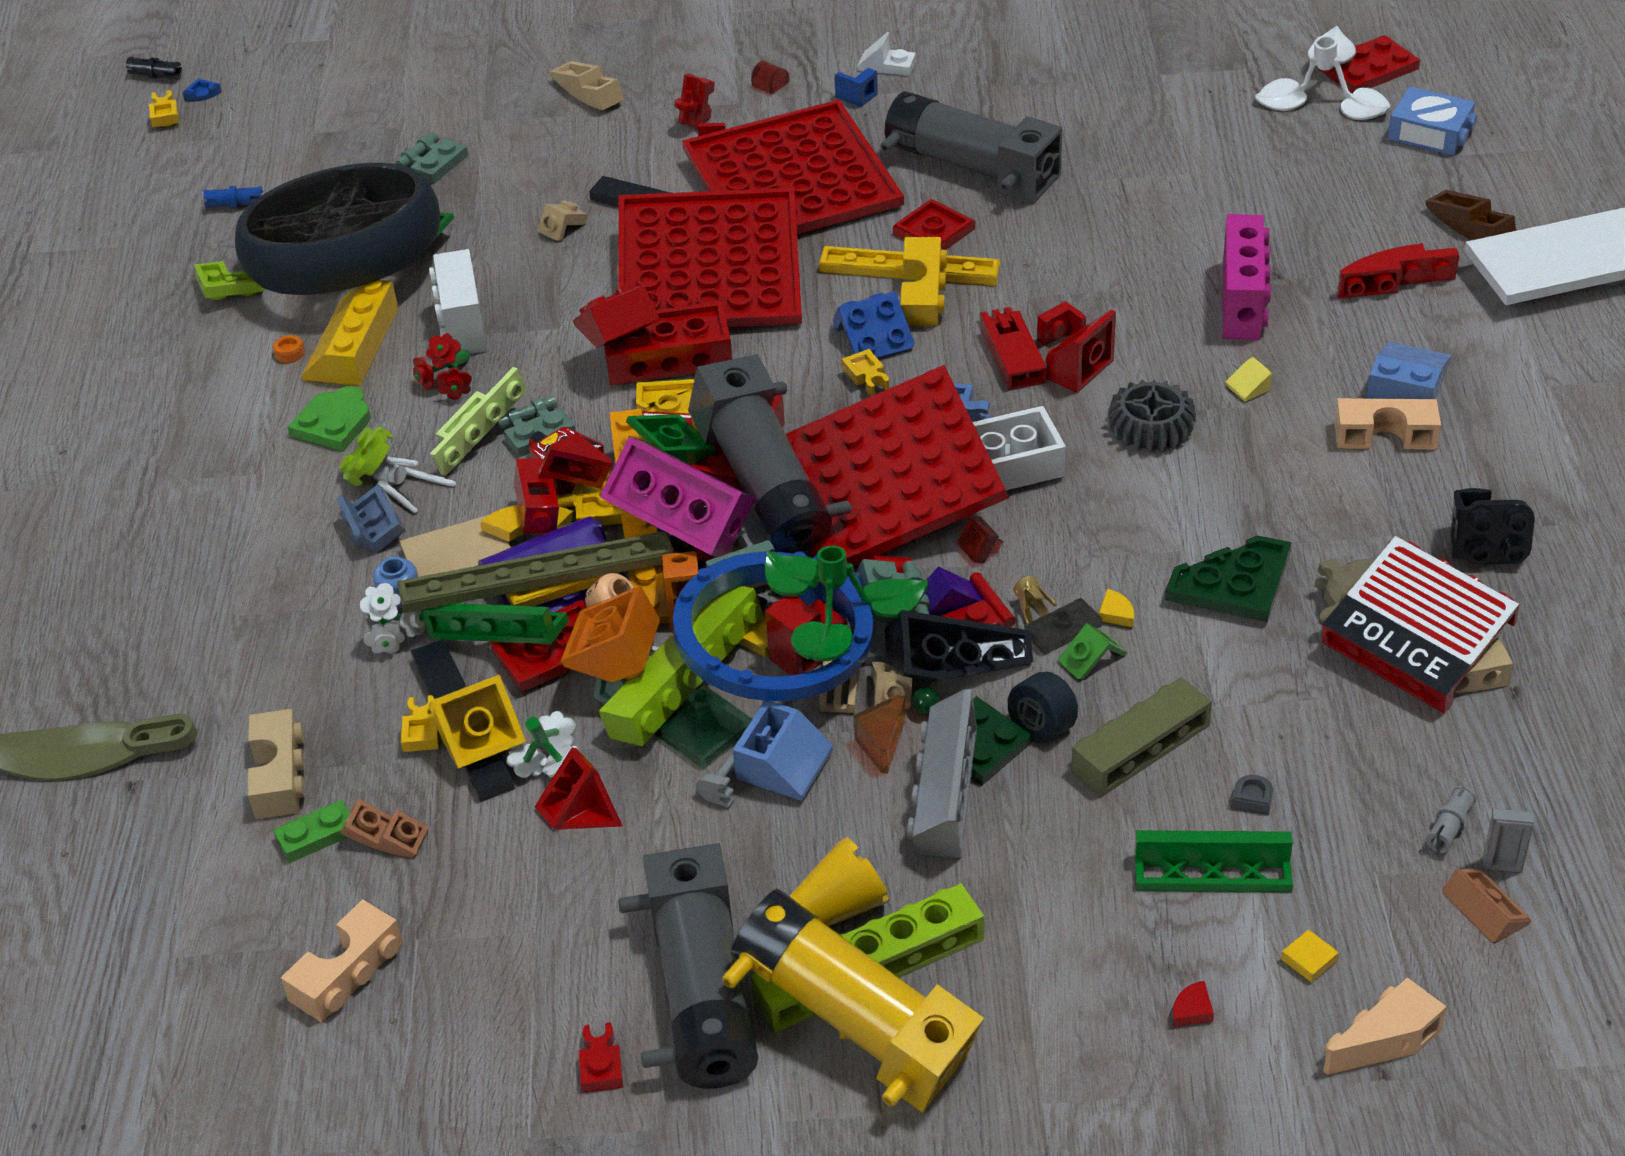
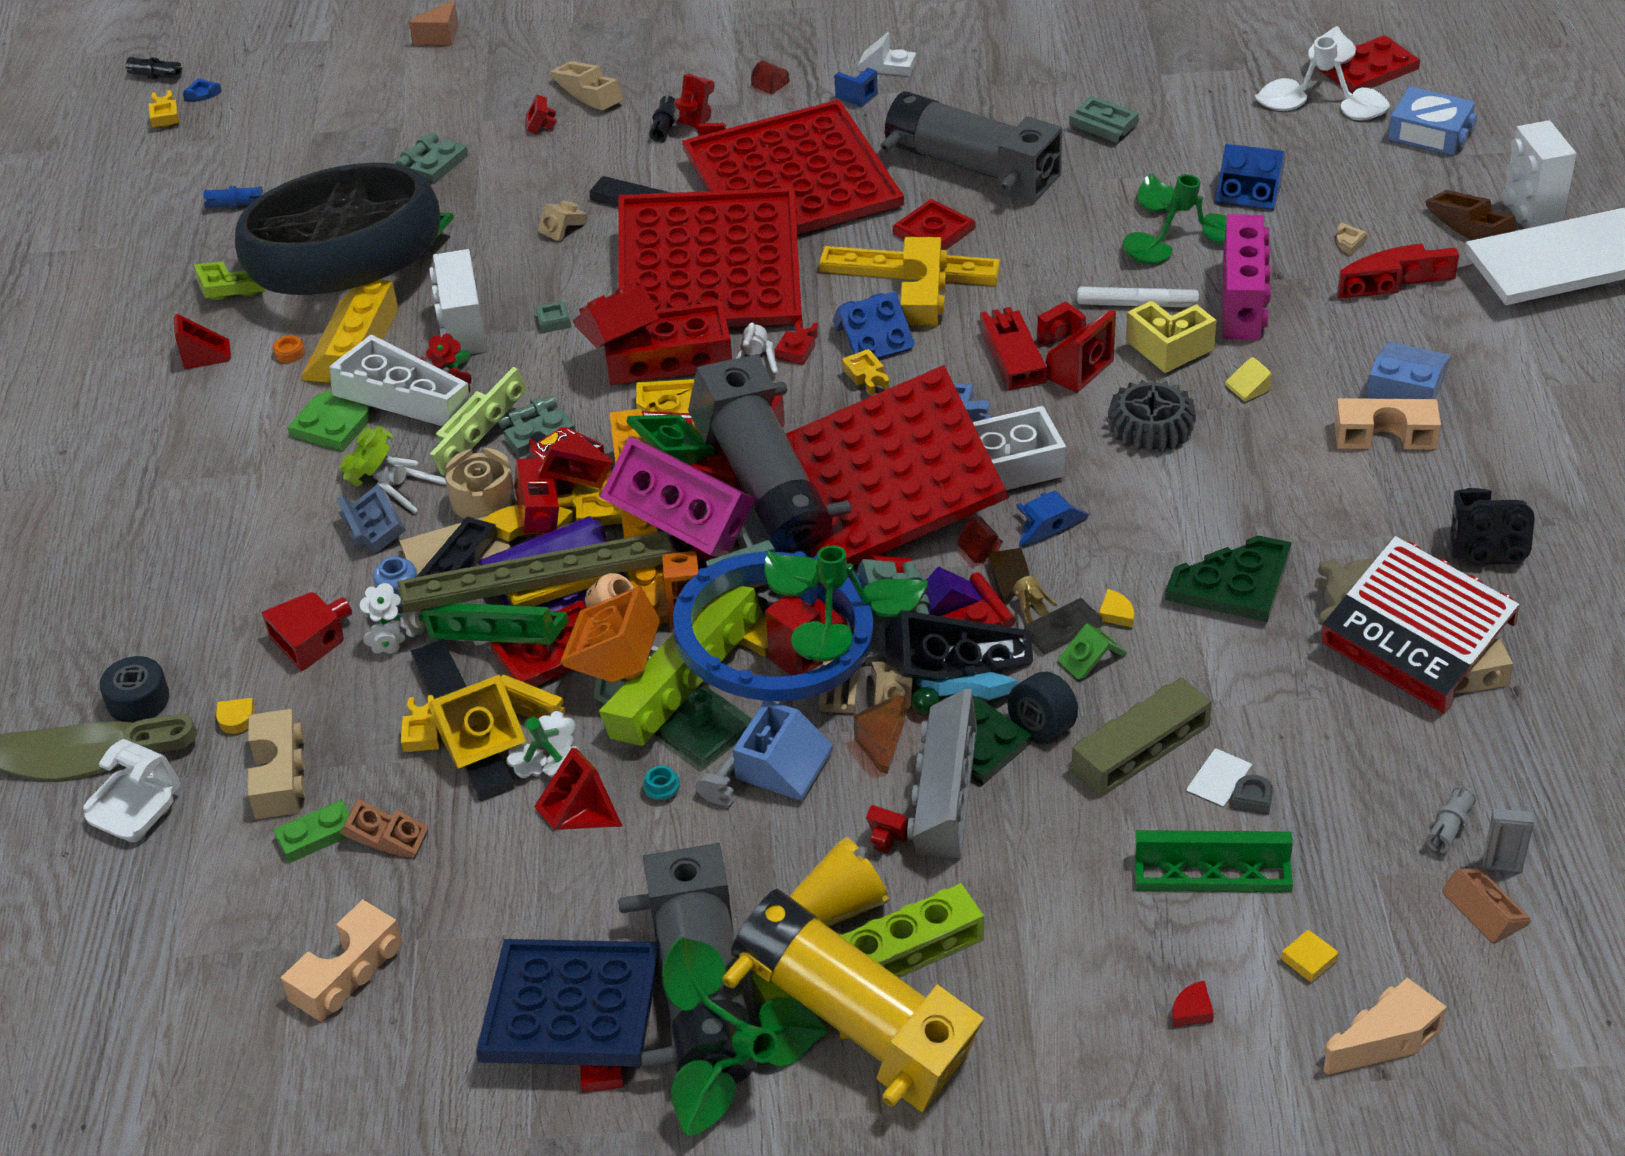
none -> white piece [83,739,180,842]
none -> black wheel [100,656,169,723]
none -> red slope [173,313,231,369]
none -> yellow tile [216,698,255,734]
none -> red torso [262,592,352,672]
none -> white wedge [329,334,469,426]
none -> nougat slope [408,1,459,45]
none -> black plate [417,516,498,577]
none -> tan brick [445,448,516,519]
none -> dark blue plate [476,939,660,1066]
none -> yellow tile [501,674,566,719]
none -> red tile [525,94,557,134]
none -> sand green tile [535,301,571,333]
none -> teal plate [643,765,680,800]
none -> black pin [649,96,676,142]
none -> green plant [662,937,828,1136]
none -> white plant [736,323,778,374]
none -> red plate [774,319,818,365]
none -> red tile [866,804,908,853]
none -> medium azure tile [916,672,1017,700]
none -> dark brown tile [988,548,1029,604]
none -> blue piece [1017,490,1089,547]
none -> sand green plate [1069,95,1139,143]
none -> white axle [1077,286,1199,308]
none -> green plant [1122,173,1226,265]
none -> light yellow brick [1126,300,1217,373]
none -> white sticker [1186,748,1252,806]
none -> blue slope [1216,143,1286,210]
none -> tan tile [1336,223,1367,256]
none -> white brick [1502,120,1577,229]

